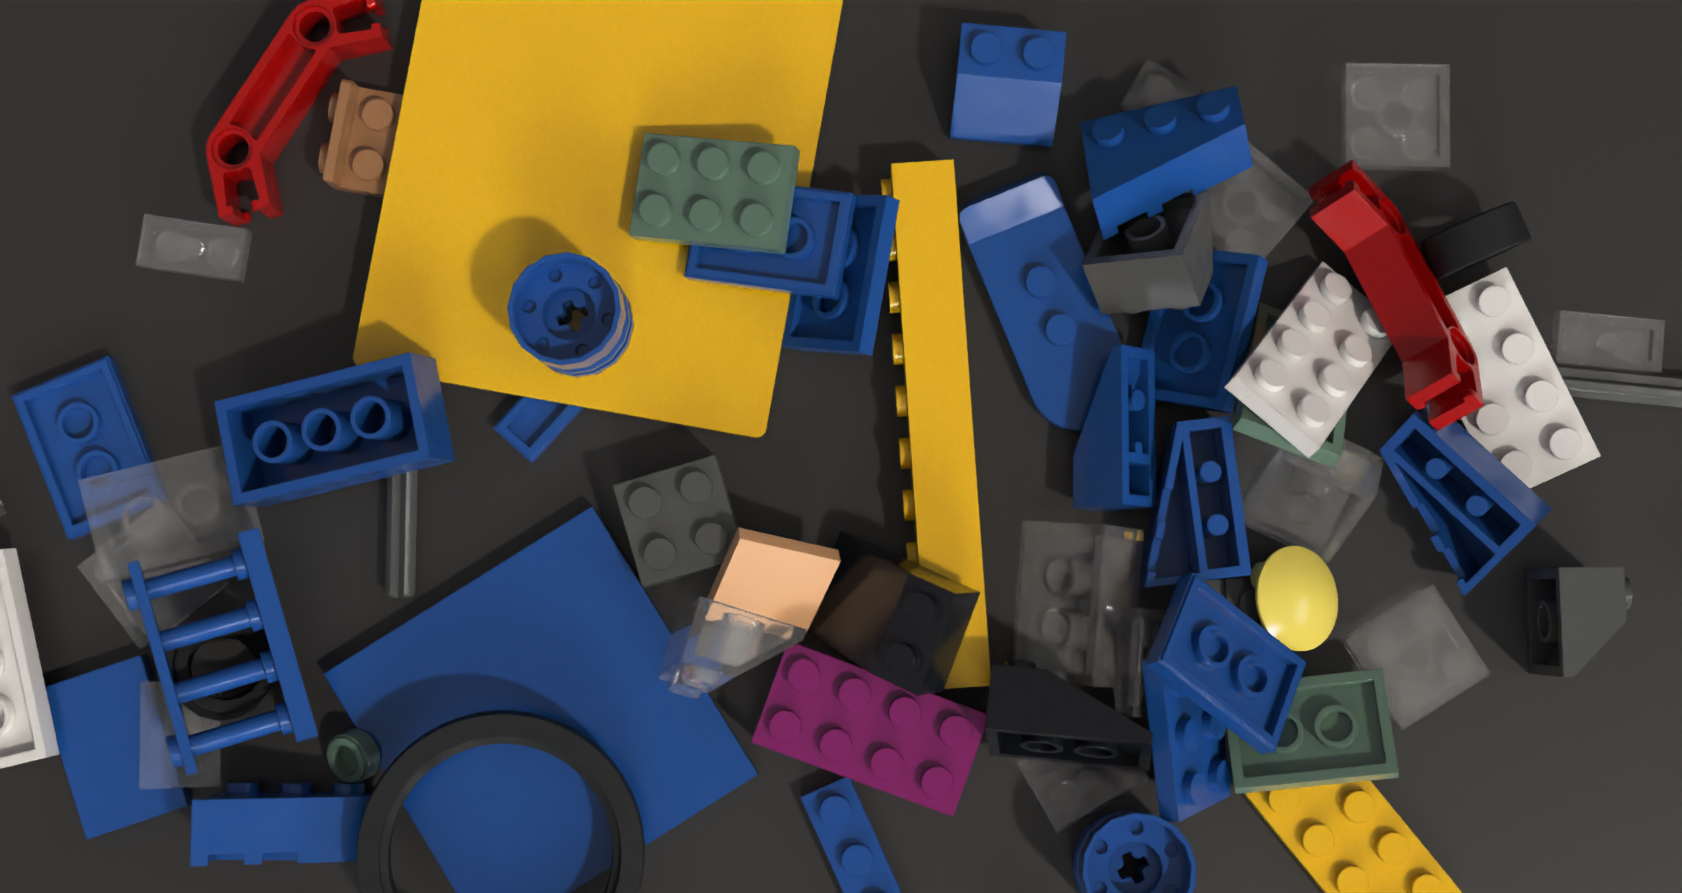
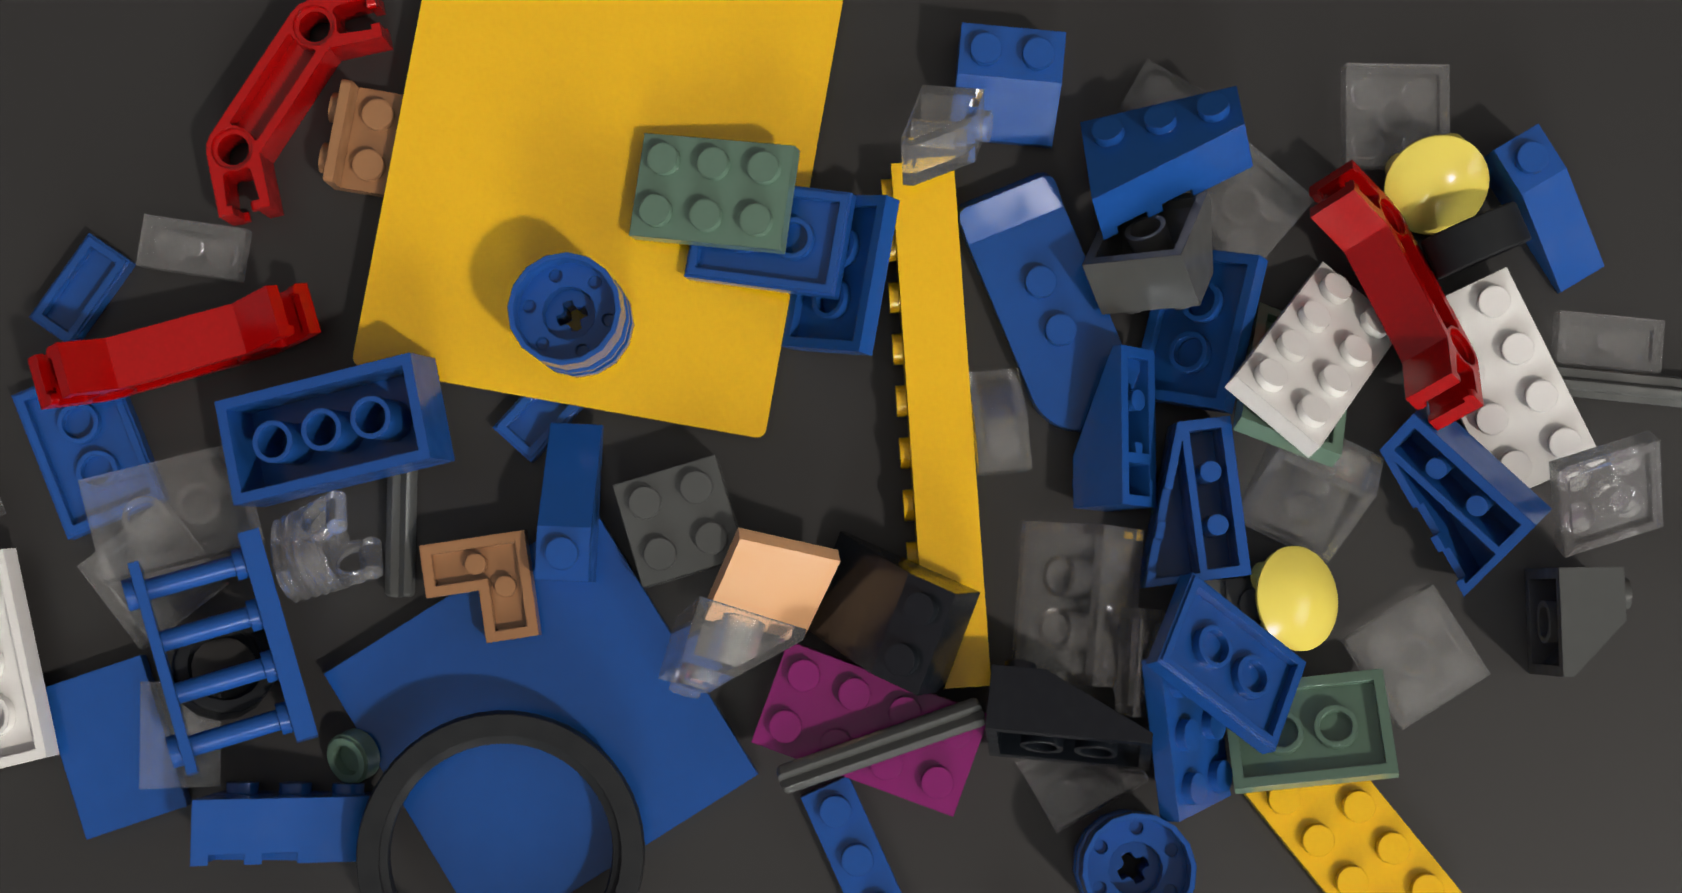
none -> red piece [27,283,321,410]
none -> blue tile [29,233,137,342]
none -> clear piece [271,490,383,603]
none -> medium nougat plate [419,530,542,643]
none -> blue slope [534,423,604,582]
none -> dark grey axle [777,698,986,794]
none -> clear slope [901,85,993,186]
none -> clear slope [969,368,1032,476]
none -> light yellow dish [1384,133,1490,235]
none -> blue slope [1484,123,1604,294]
none -> clear plate [1549,430,1663,558]

